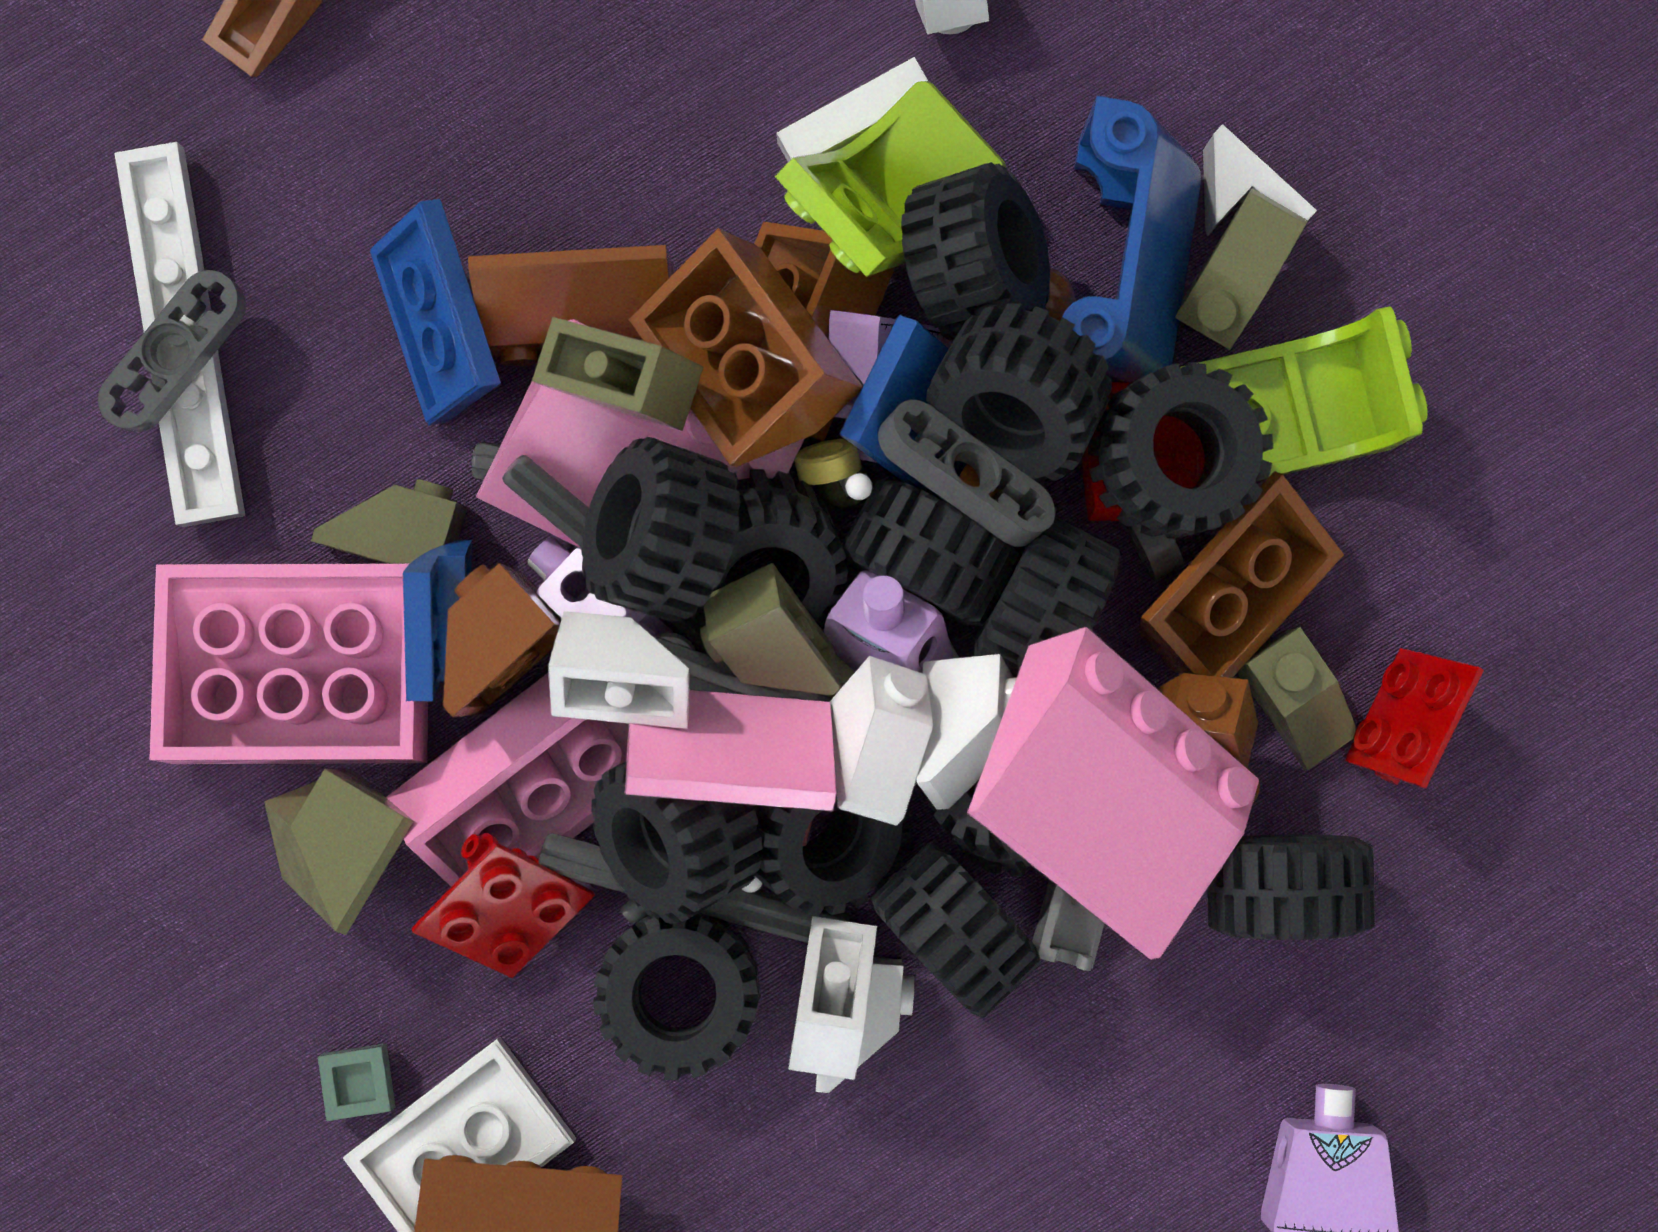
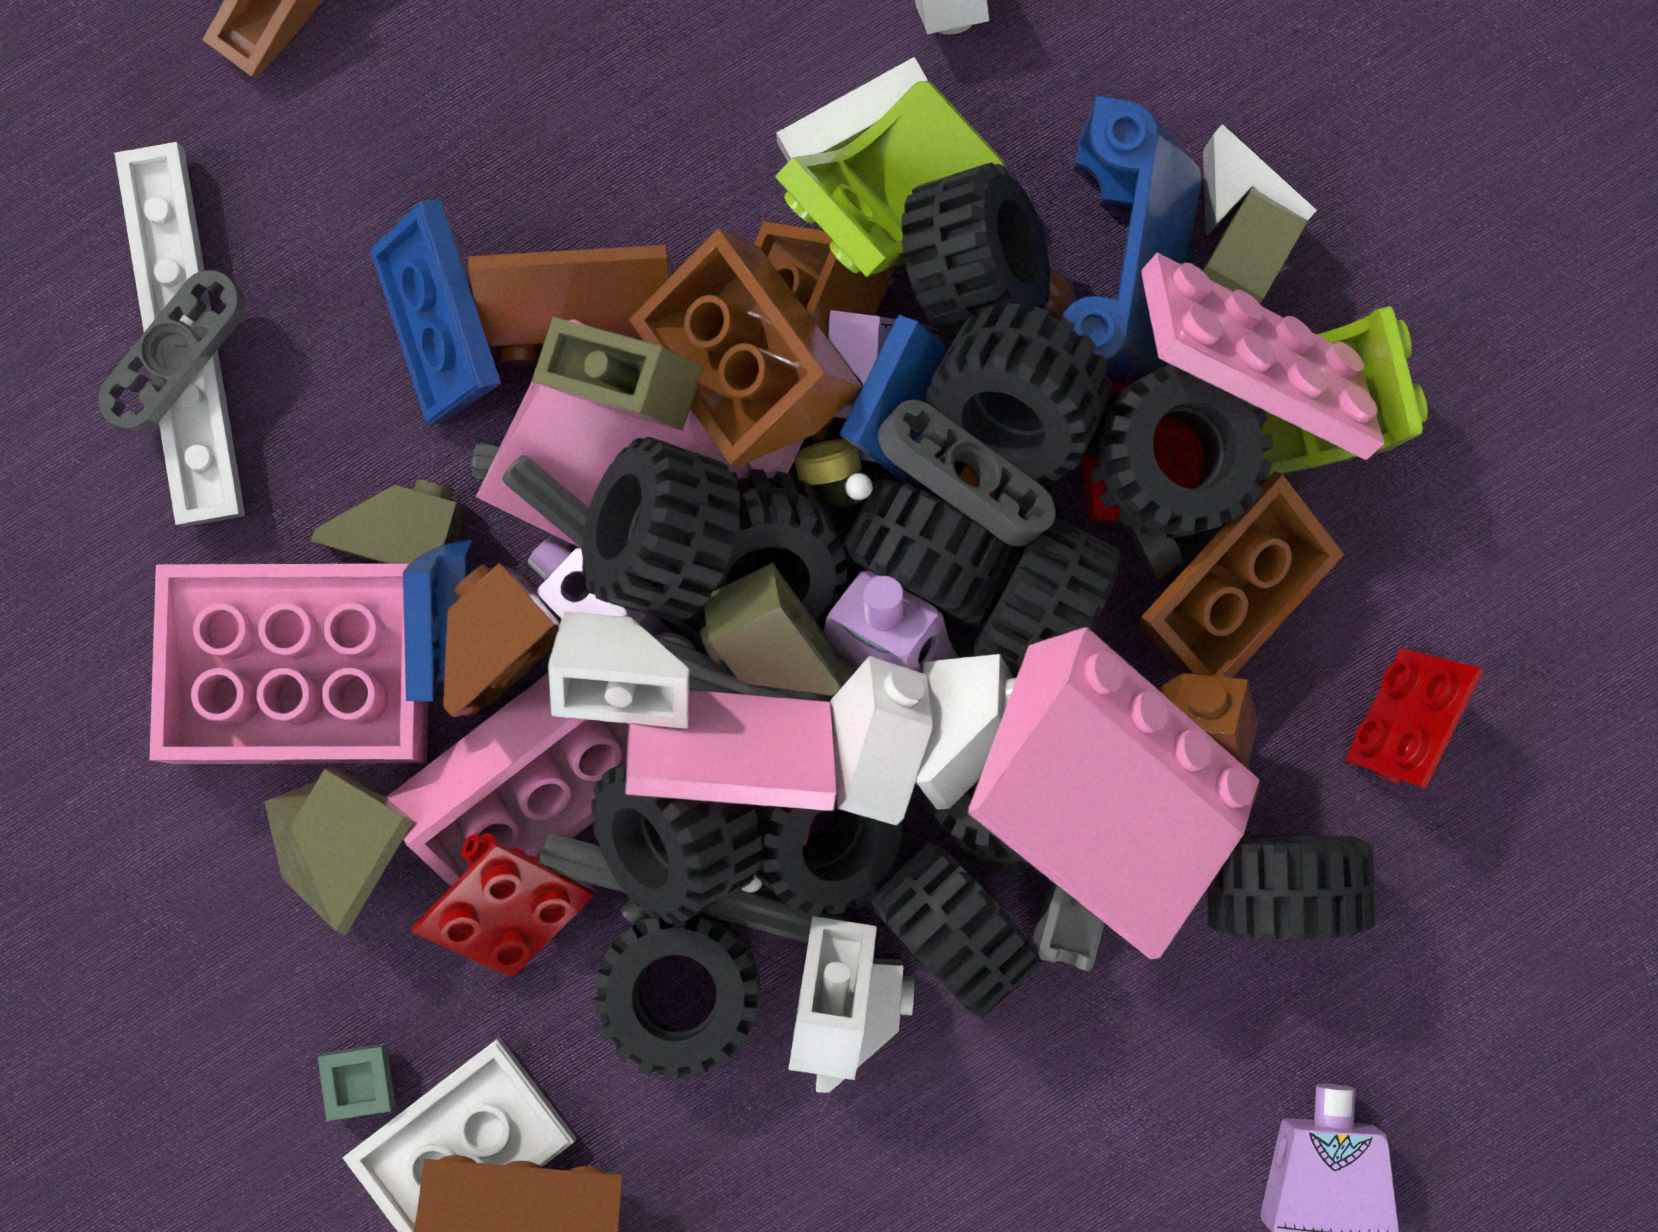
olive slope [1237,627,1357,771] -> none
none -> bright pink plate [1141,253,1384,460]

